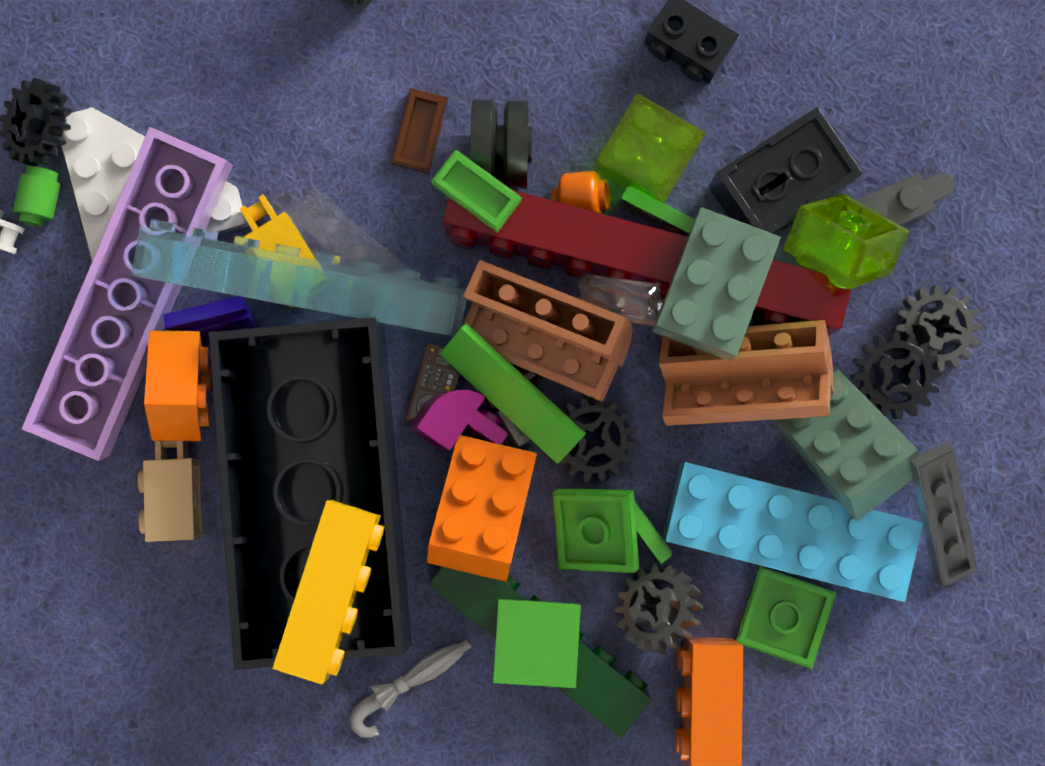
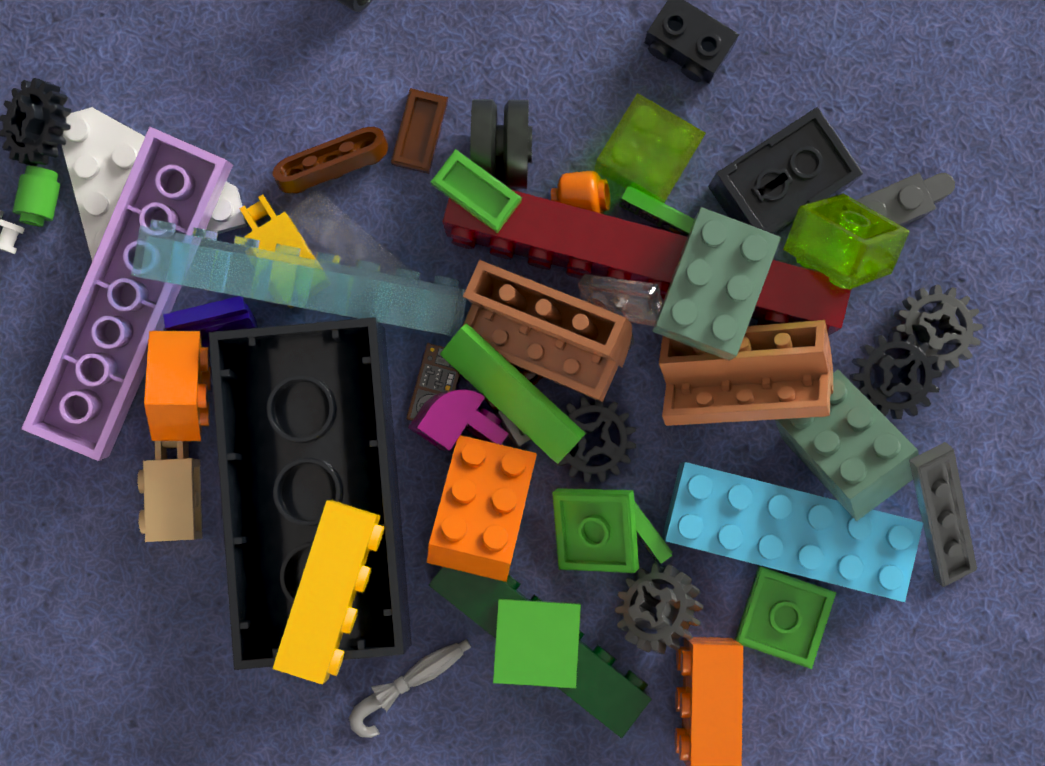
none -> reddish brown plate [273,127,388,194]

